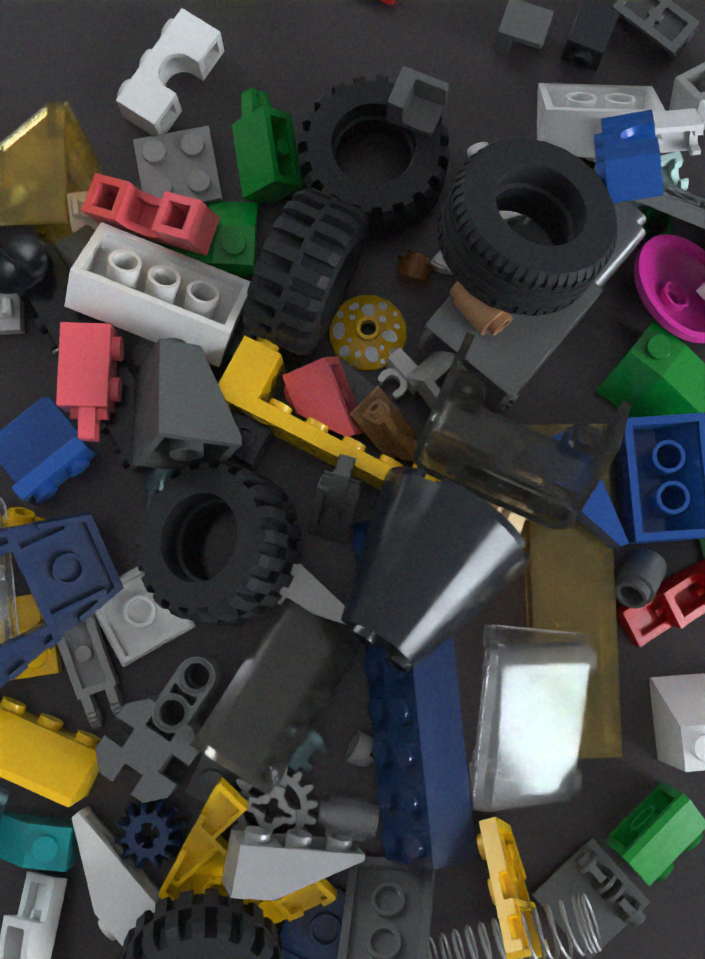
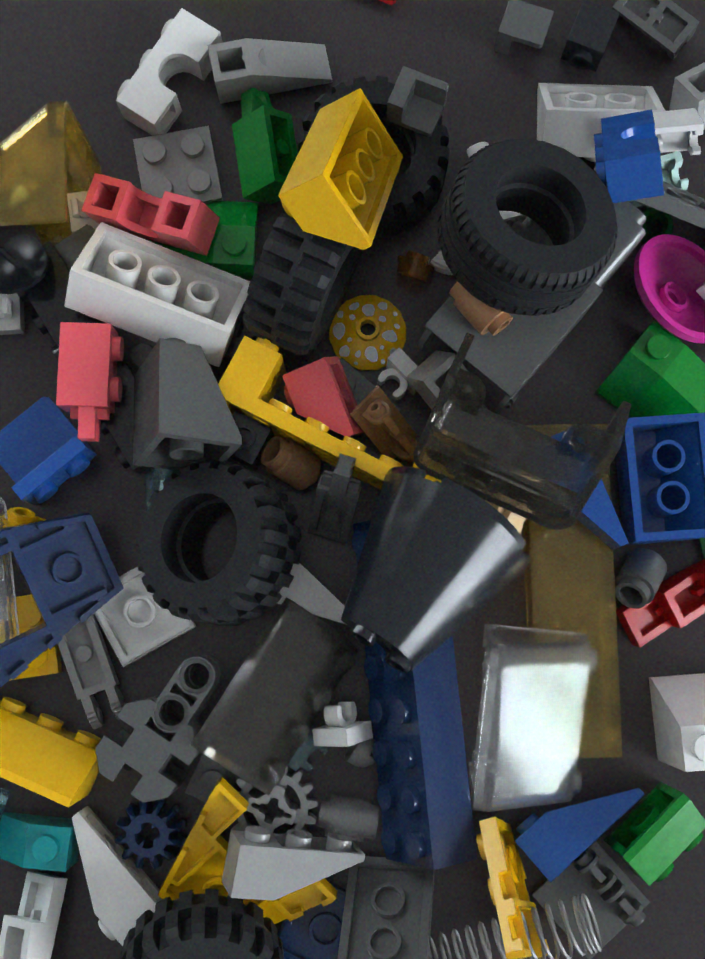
none -> light grey slope [207,38,332,104]
none -> medium nougat brick [260,436,321,490]
none -> yellow slope [278,88,403,250]
none -> white tile [312,701,373,747]
none -> blue slope [515,788,645,883]

